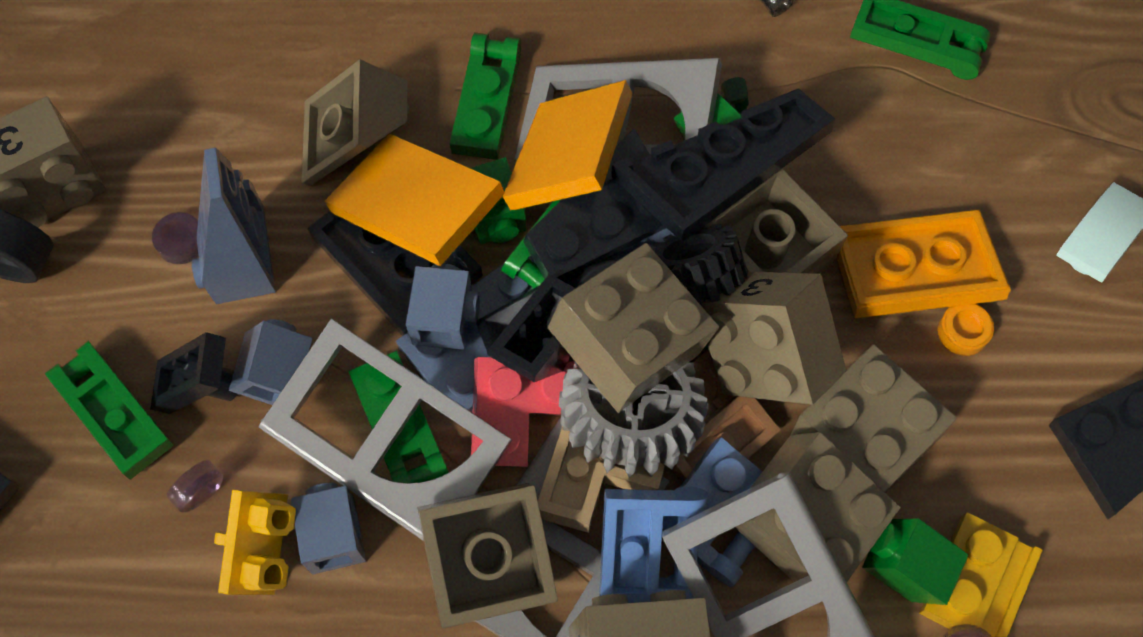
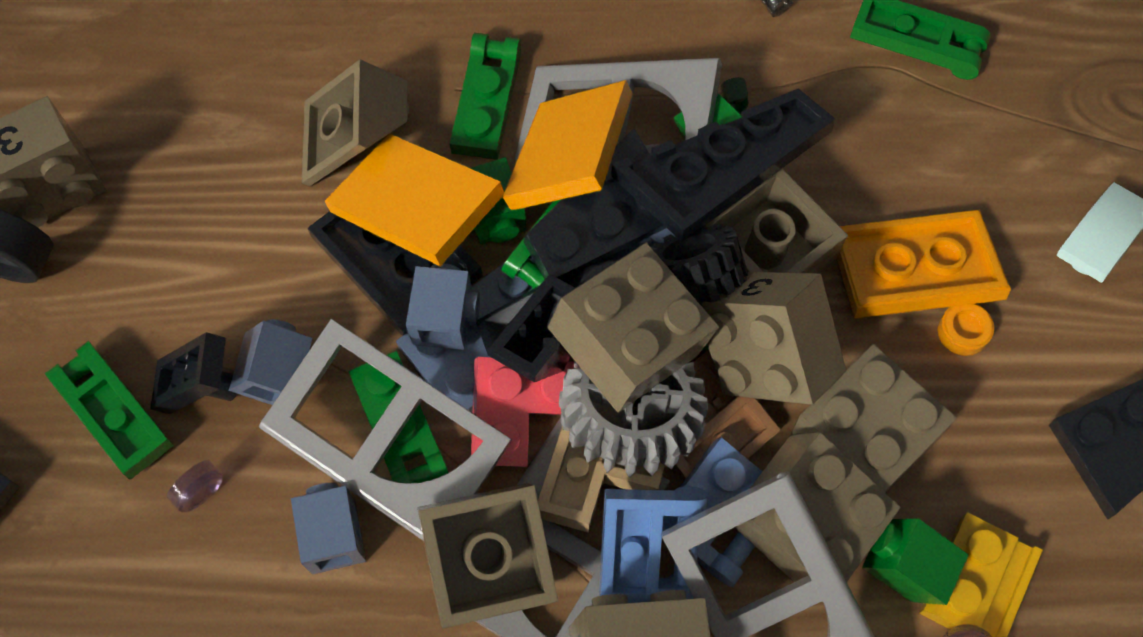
tile [152,212,199,264] -> none
sand blue wedge [192,148,276,304] -> none
yellow hips [214,490,296,595] -> none

